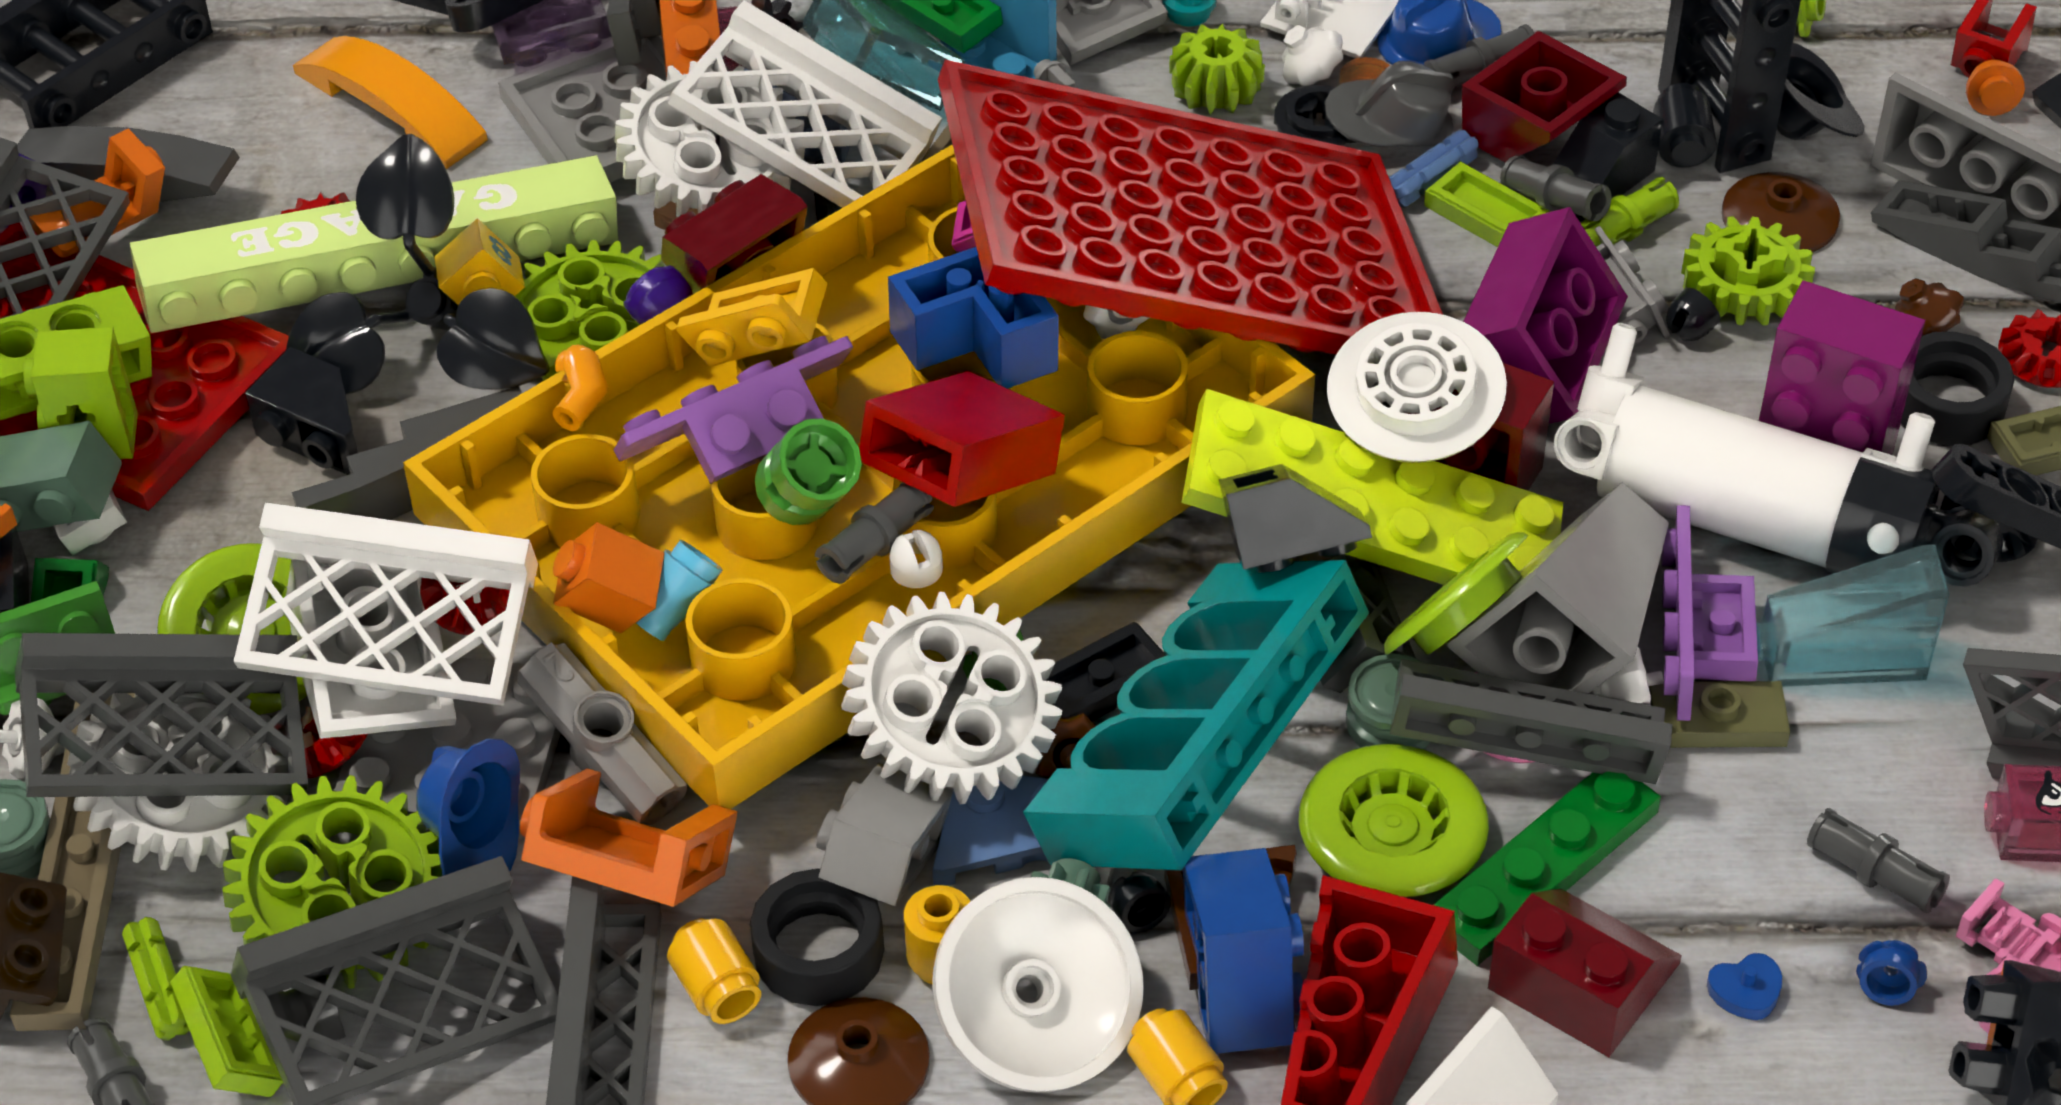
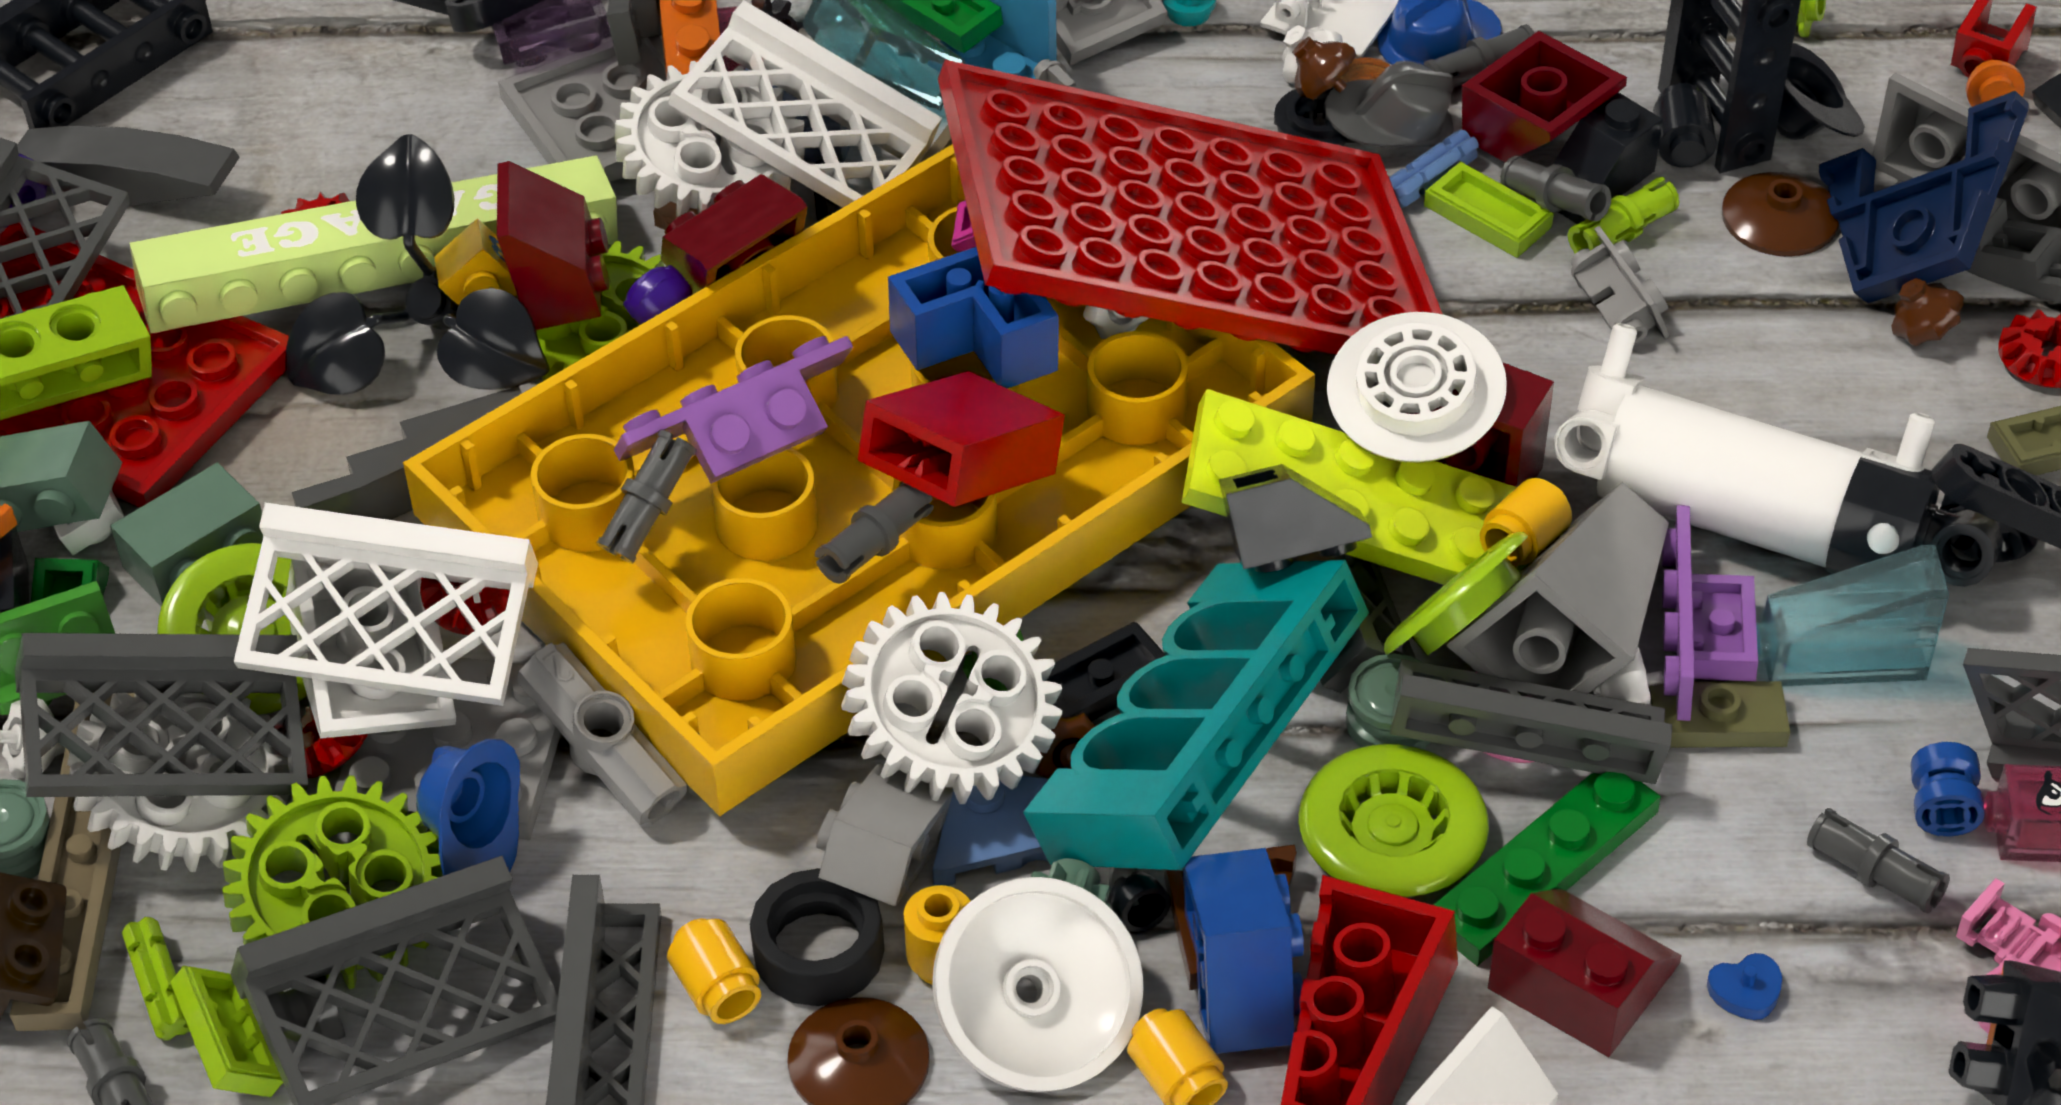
lime brick [23,326,138,459] -> none
orange bracket [29,128,165,258] -> none
black slope [245,347,358,475] -> none
light orange slope [293,36,488,170] -> none
orange panel [520,768,738,907] -> none
light orange arm [553,344,608,431] -> none
orange brick [553,522,665,633] -> none
medium azure cone [636,540,723,641] -> none
yellow bracket [676,268,828,366] -> none
bright green wheel [754,418,862,525] -> none
white hinge [889,530,943,588] -> none
lime gear [1169,23,1265,115] -> none
magenta brick [1463,207,1628,424] -> none
black hinge [1666,288,1721,341] -> none
lime gear [1681,216,1815,326] -> none
magenta brick [1759,280,1925,455] -> none
blue plate [1856,940,1927,1006] -> none
black tyre [1901,331,2015,446] -> none
none -> sand green brick [110,462,264,606]
none -> dark red slope [497,161,610,330]
none -> dark grey pin [597,430,697,564]
none -> reddish brown piece [1292,36,1356,100]
none -> yellow brick [1480,478,1572,567]
none -> dark blue wing [1818,91,2029,304]
none -> blue wheel [1910,742,1985,837]

